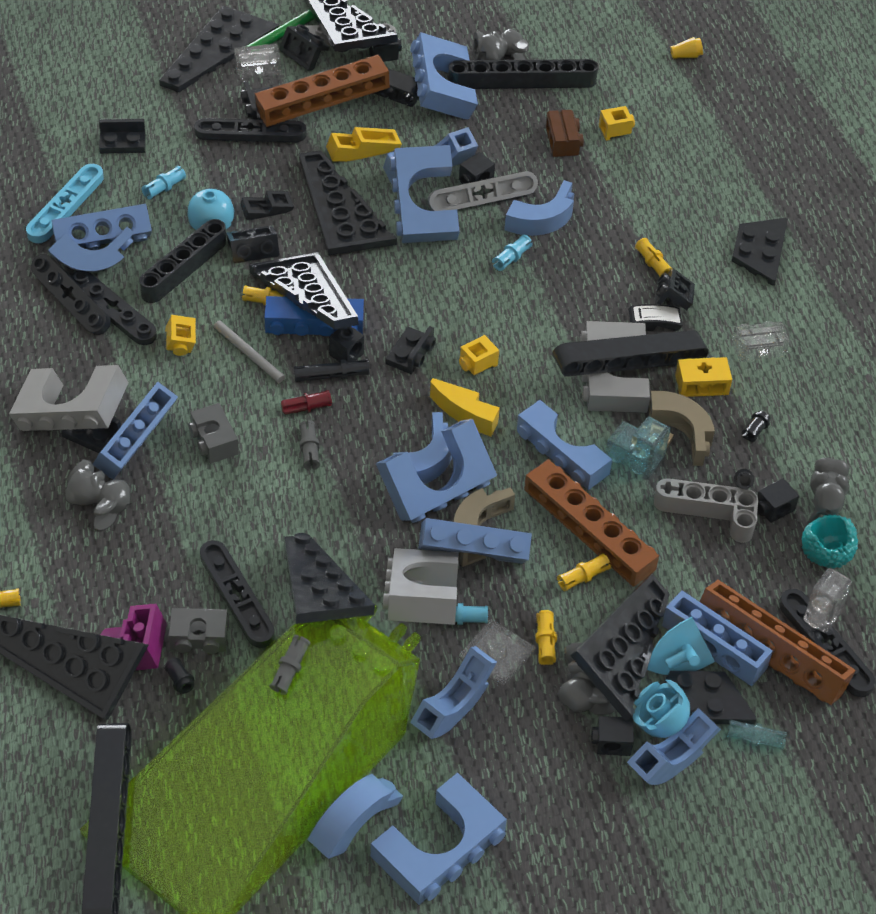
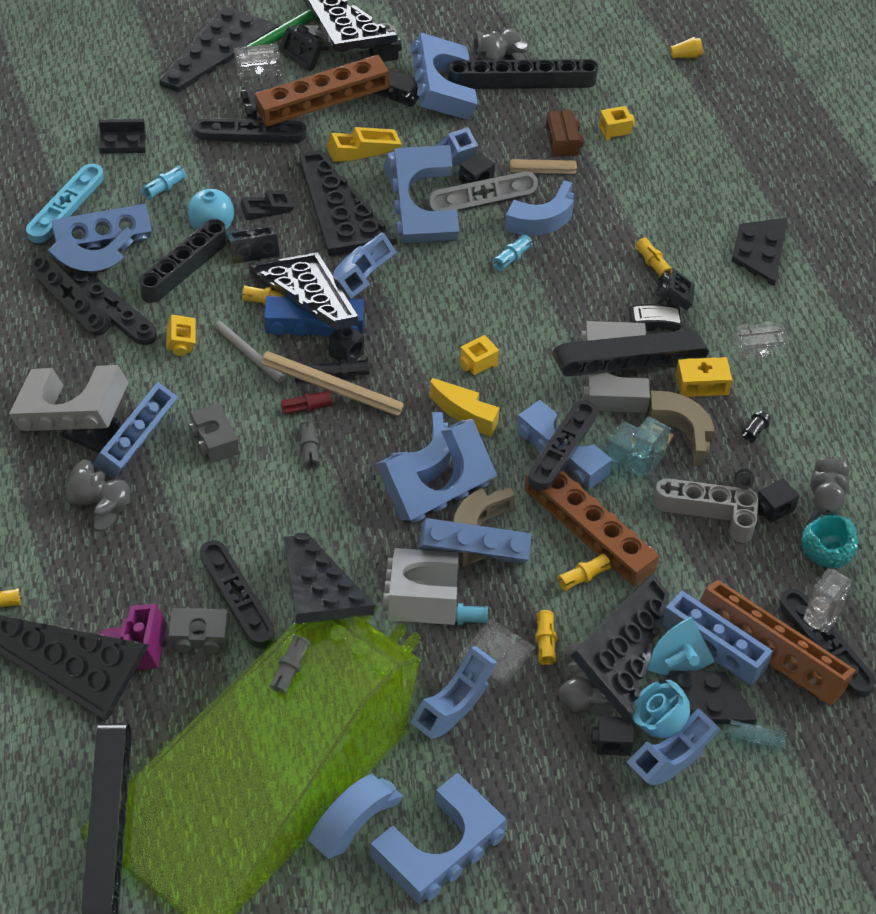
black pin [164,658,195,694] -> none
black bracket [385,326,436,374] -> none
none -> tan axle [261,351,403,416]
none -> medium blue arch [333,232,397,299]
none -> tan axle [510,159,577,174]
none -> black piece [527,400,597,491]

